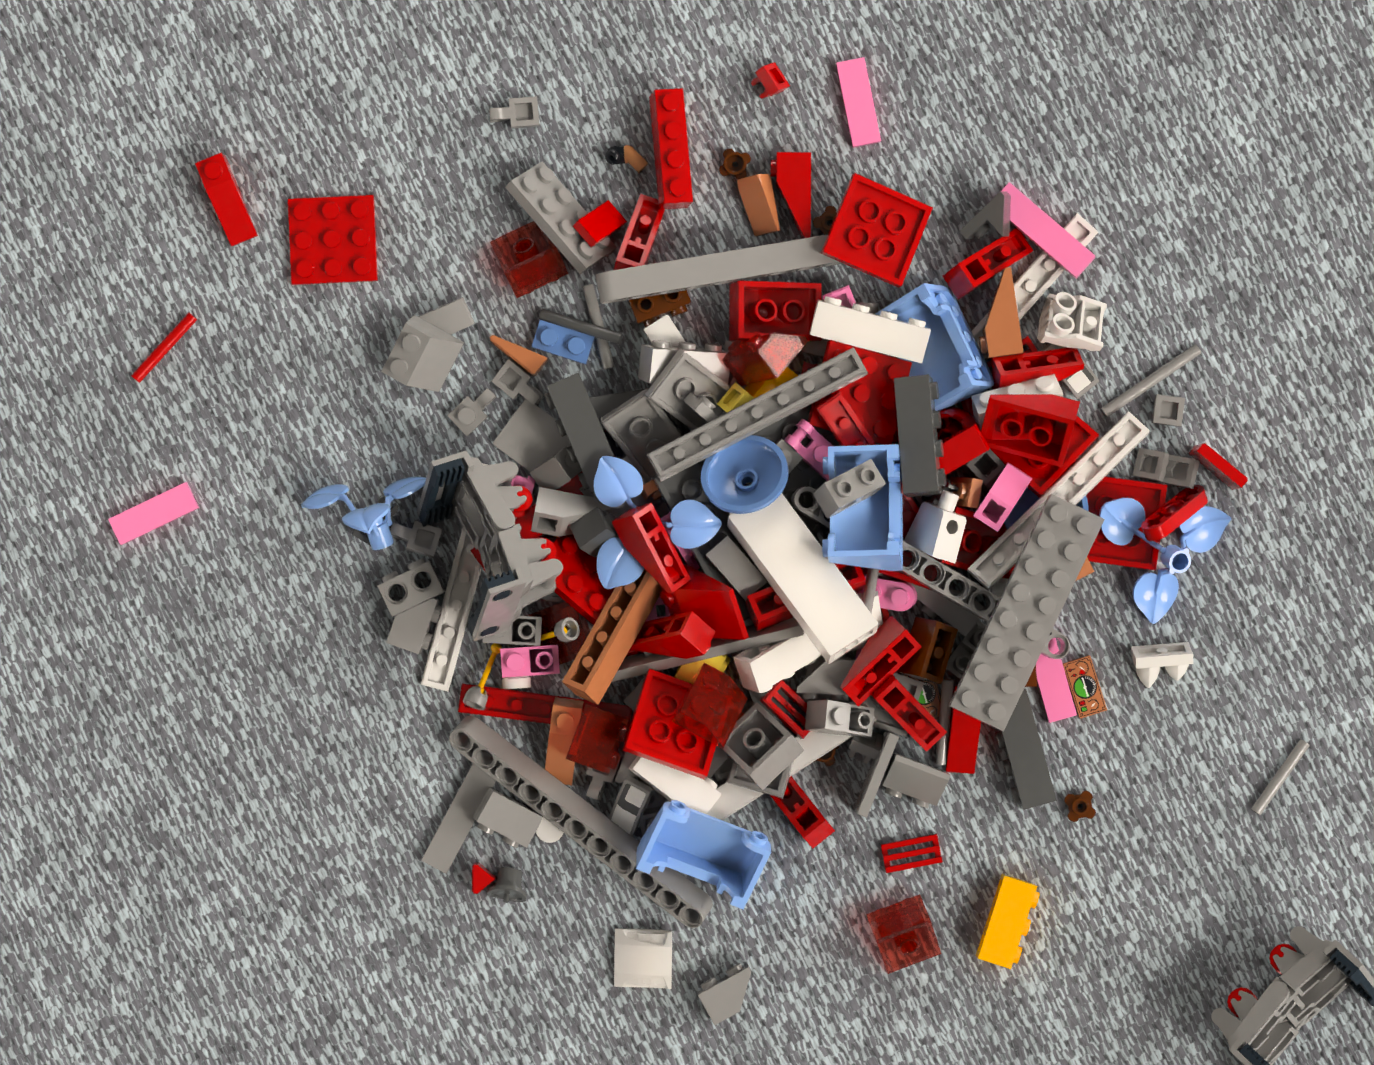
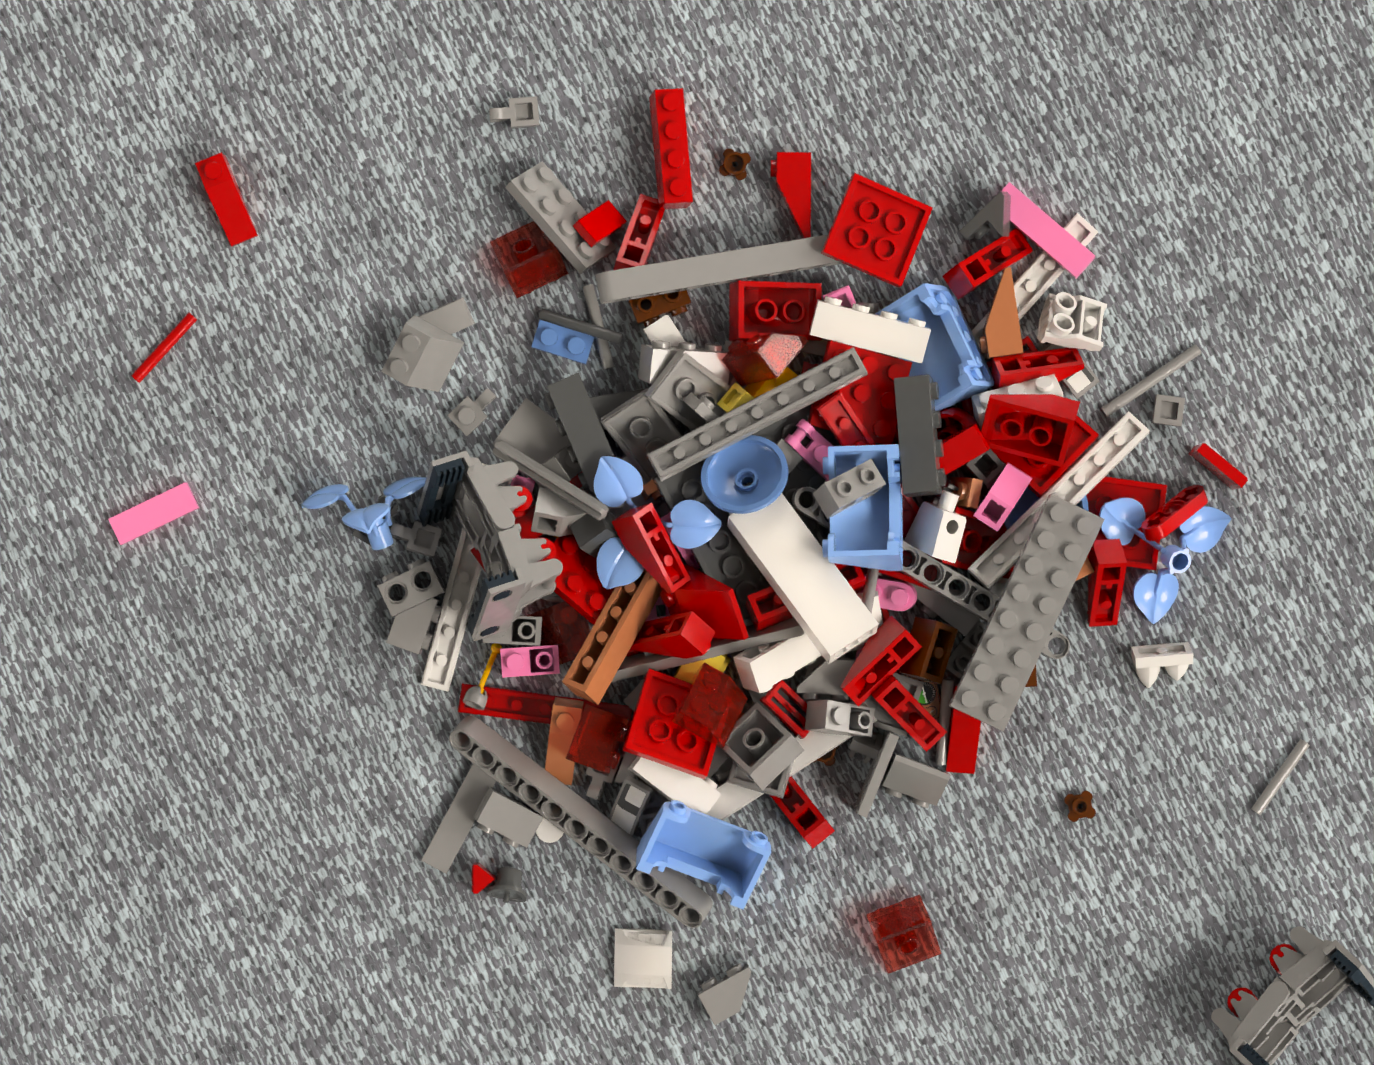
red plate [288,195,378,285] -> none
nougat slope [490,335,548,376] -> none
light grey plate [491,358,544,405] -> none
white tile [502,676,531,689] -> none
light grey hinge [527,618,580,647] -> none
arm [605,145,649,173] -> none
light grey slope [706,536,768,602] -> none
nougat slope [737,174,780,236] -> none
red tile [751,62,790,99] -> none
reddish brown plate [813,206,837,235] -> none
bright pink tile [836,57,881,148] -> none
red tile [880,833,943,873] -> none
yellow brick [976,874,1040,969] -> none
dark grey brick [995,689,1057,810] -> none
bright pink tile [1036,638,1077,723] -> none
tile [1063,655,1107,719] -> none
light grey slope [1133,448,1200,489] -> none
none -> light grey axle [492,441,609,521]
none -> red slope [1088,539,1127,627]

